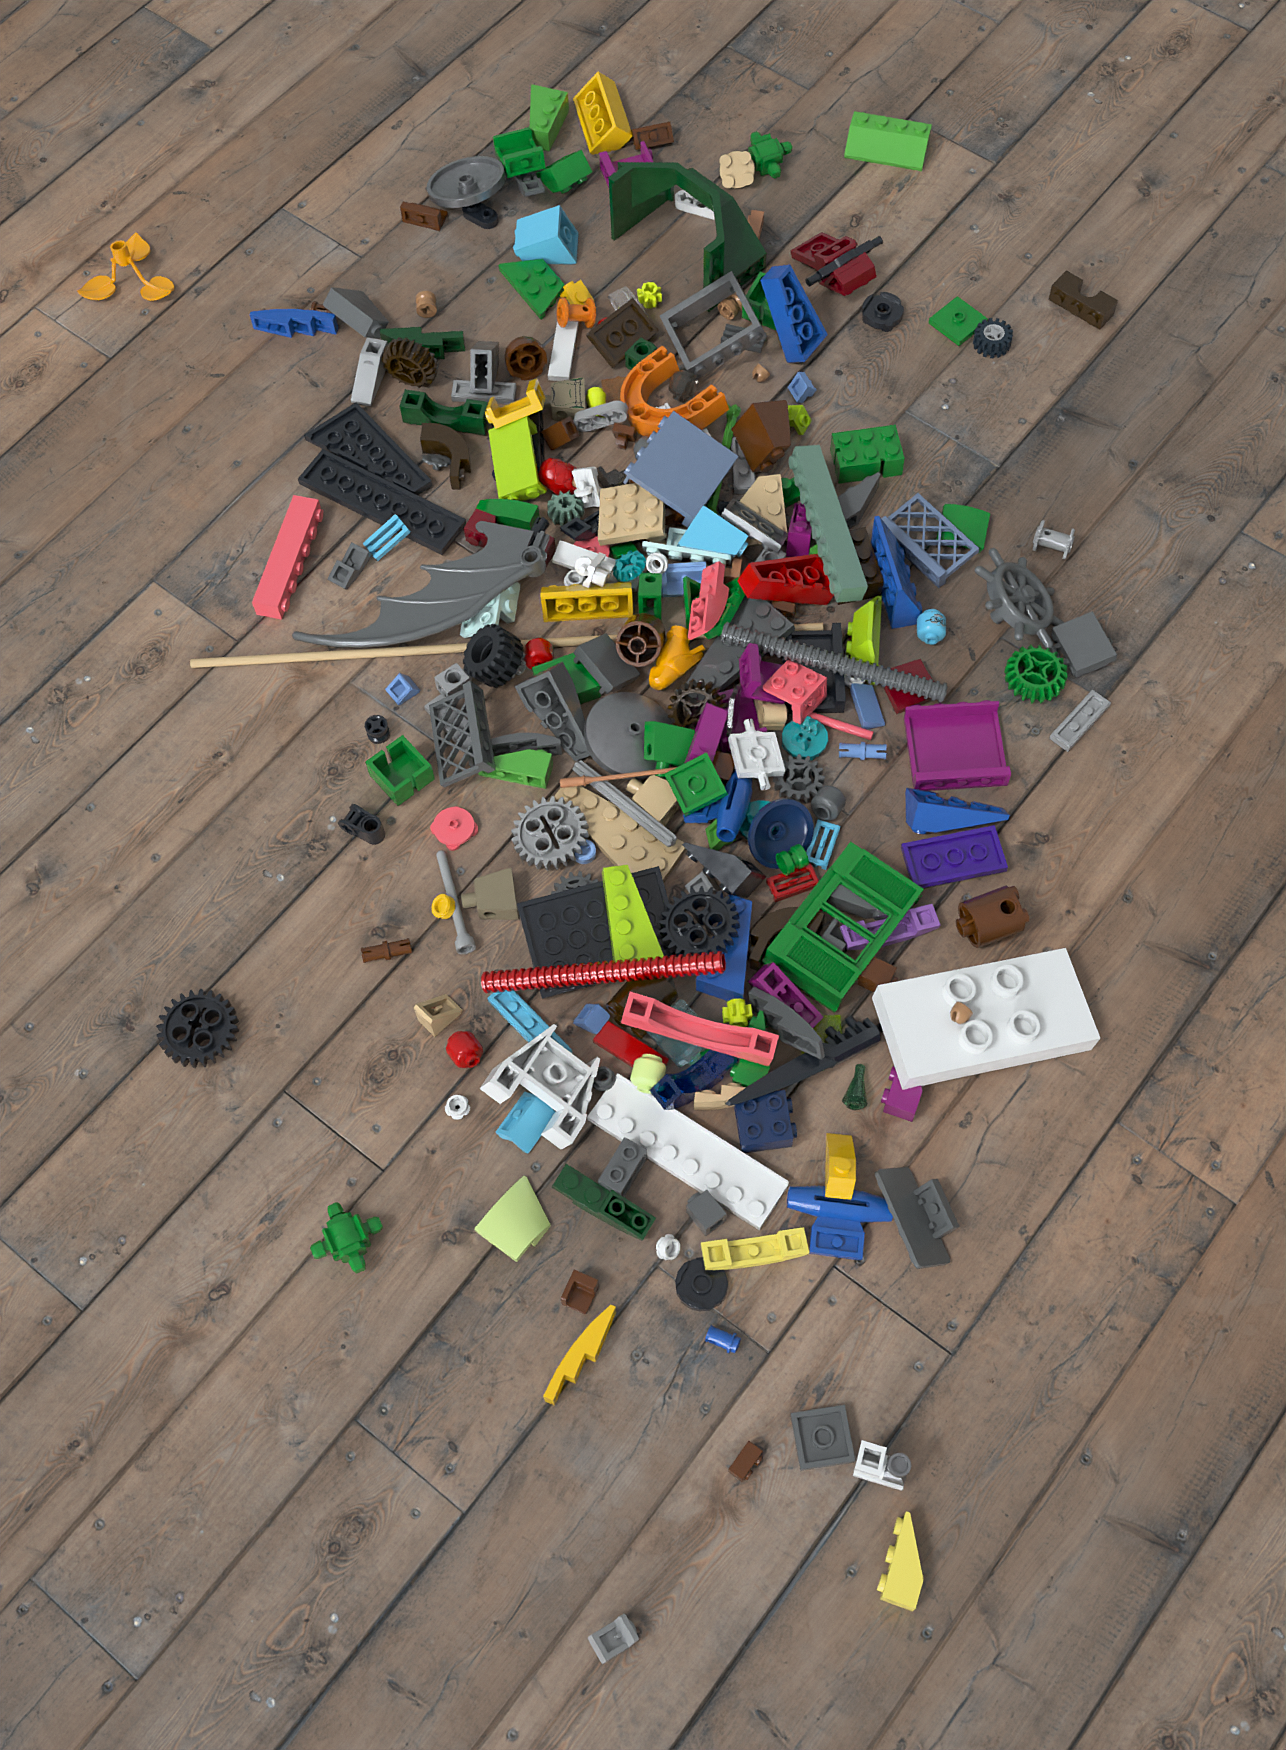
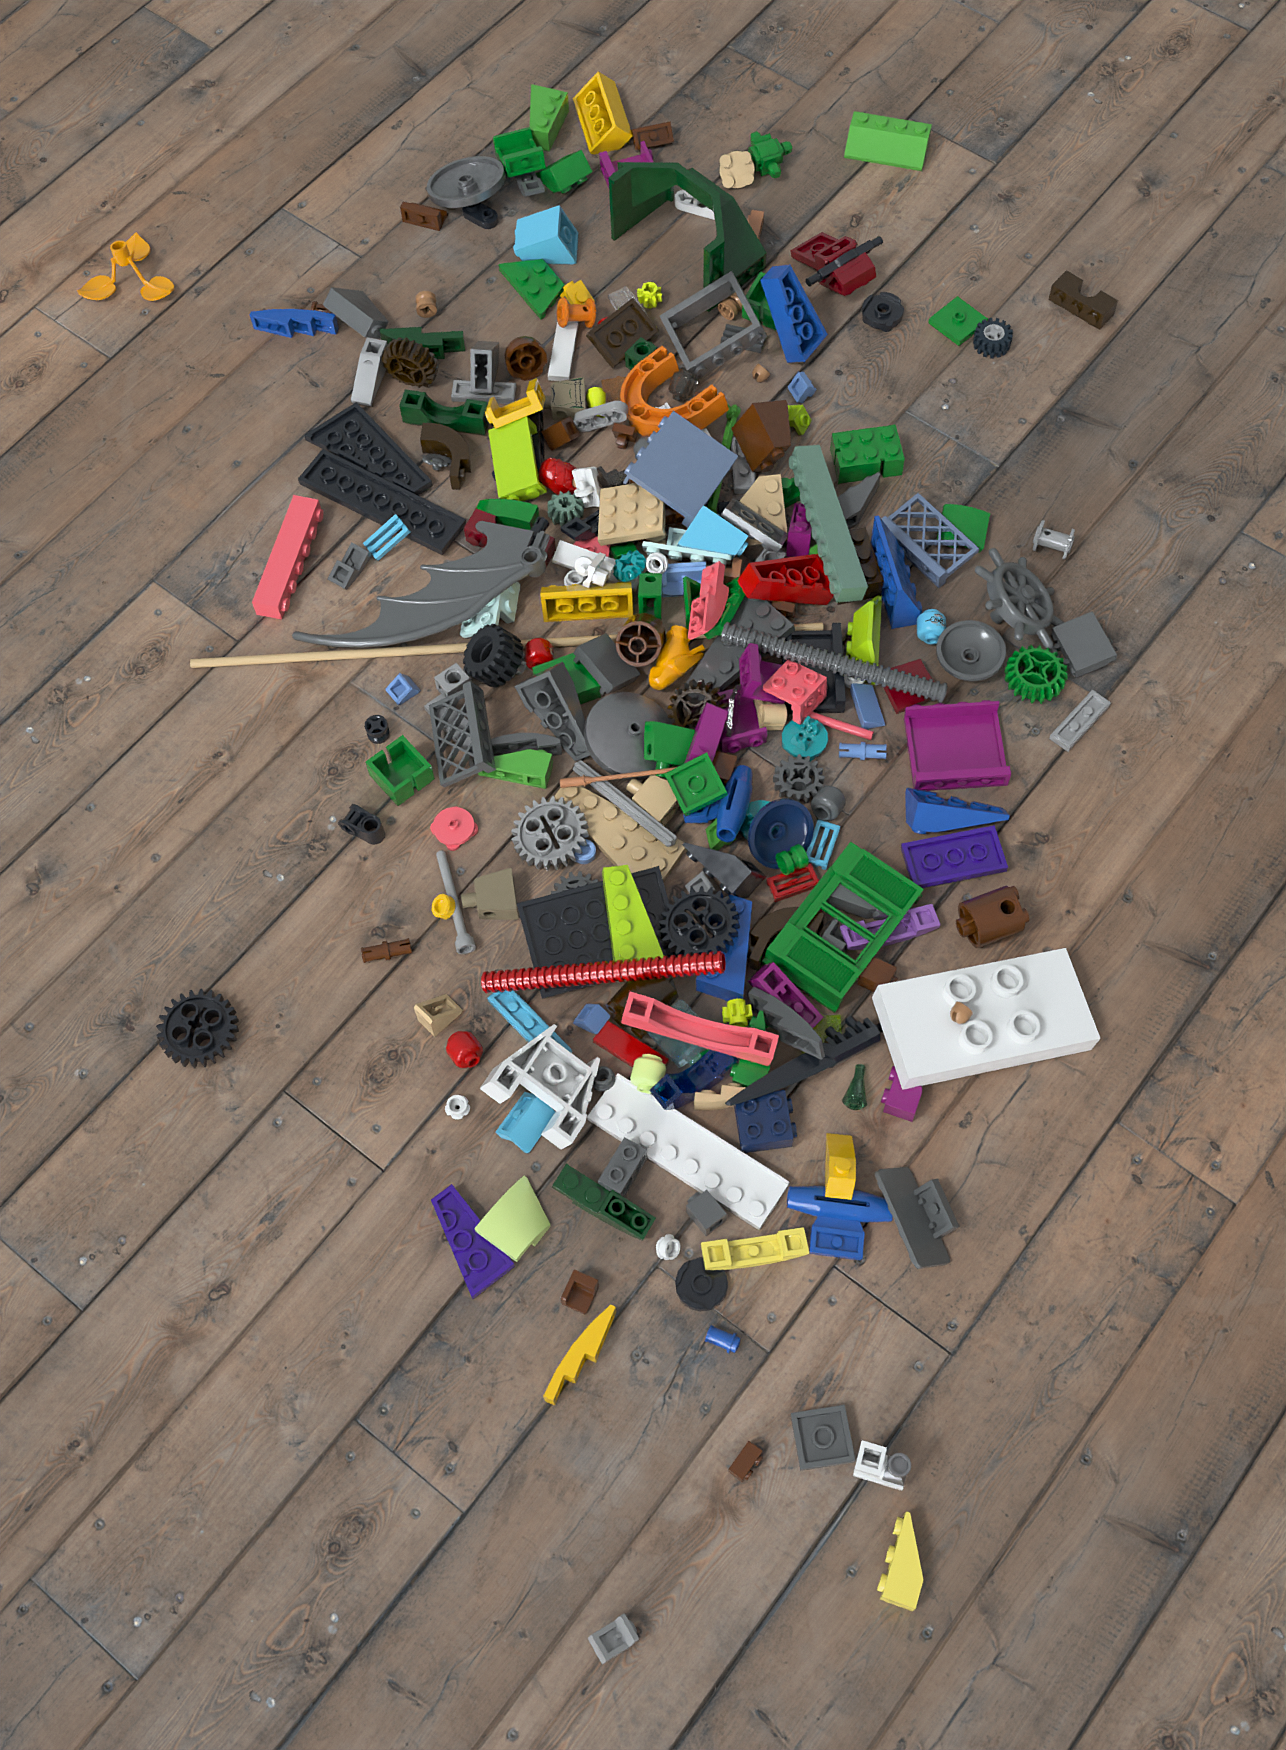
green piece [310,1202,383,1274] -> none
white plate [728,719,785,790] -> none
none -> dark purple wing [431,1184,515,1299]
none -> dark grey dish [936,620,1006,681]

